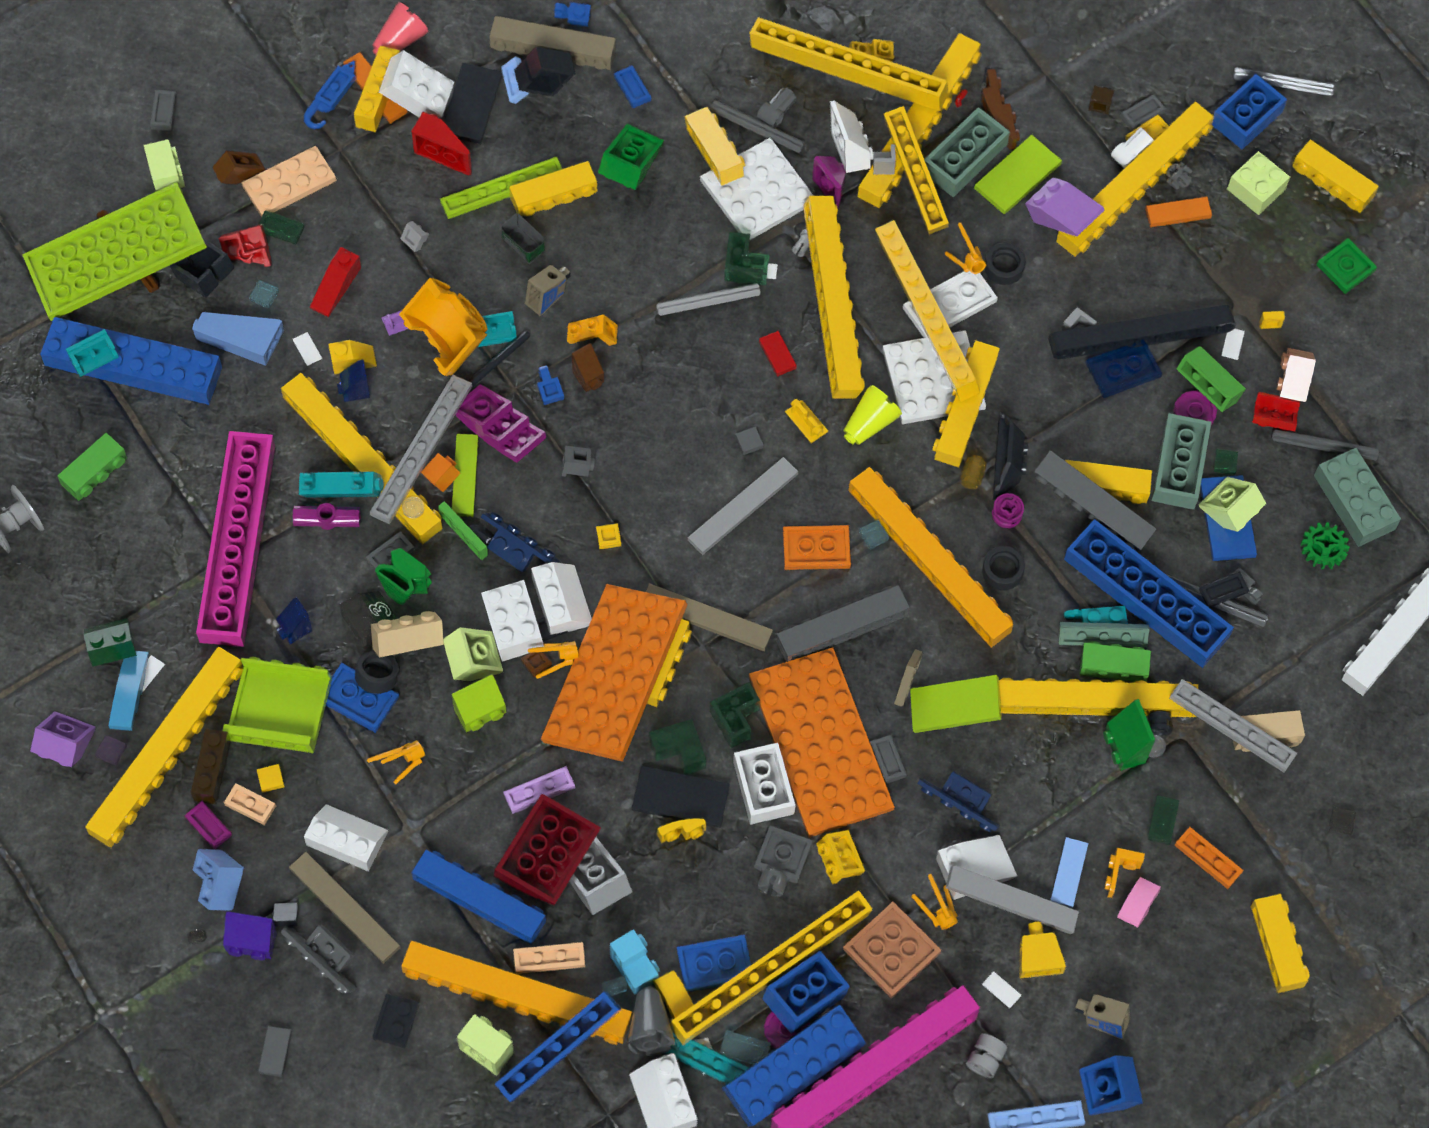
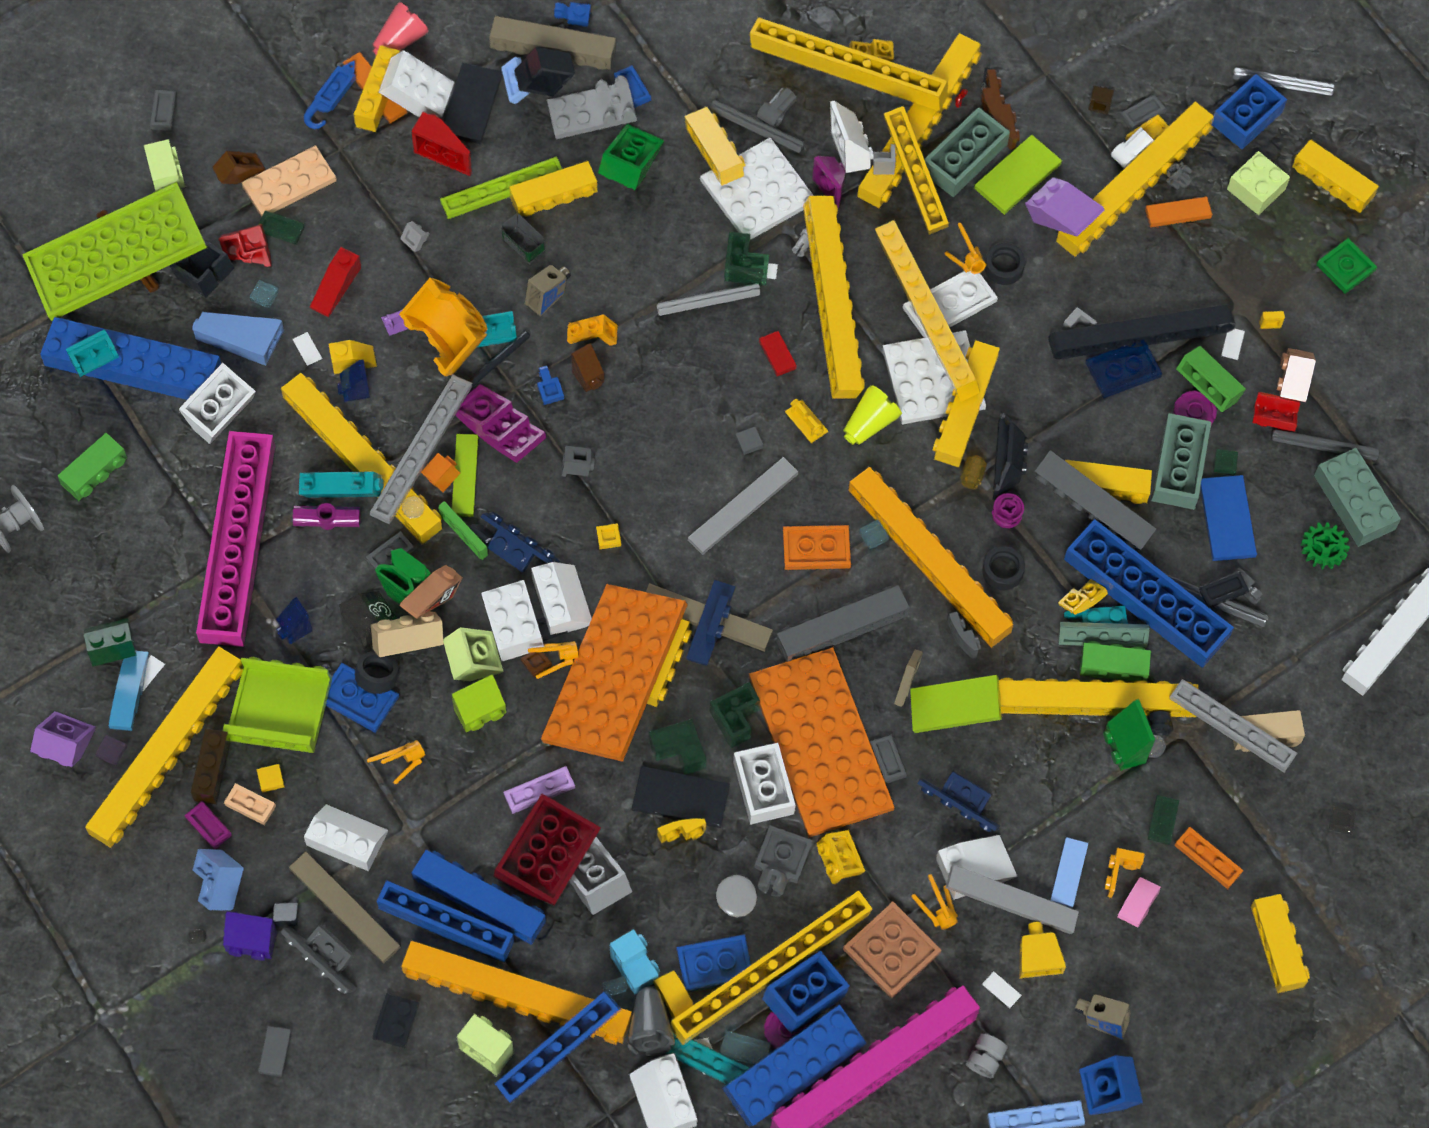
light nougat plate [514,942,585,974] -> none
yellowish green slope [1199,477,1266,532] -> none
none -> white slope [179,363,256,444]
none -> blue brick [377,881,514,963]
none -> nougat slope [400,565,463,619]
none -> light grey hinge [547,76,637,139]
none -> dark blue bracket [686,580,736,666]
none -> light grey piece [716,875,757,917]
none -> dark grey slope [947,612,981,659]
none -> yellow slope [1058,579,1108,614]

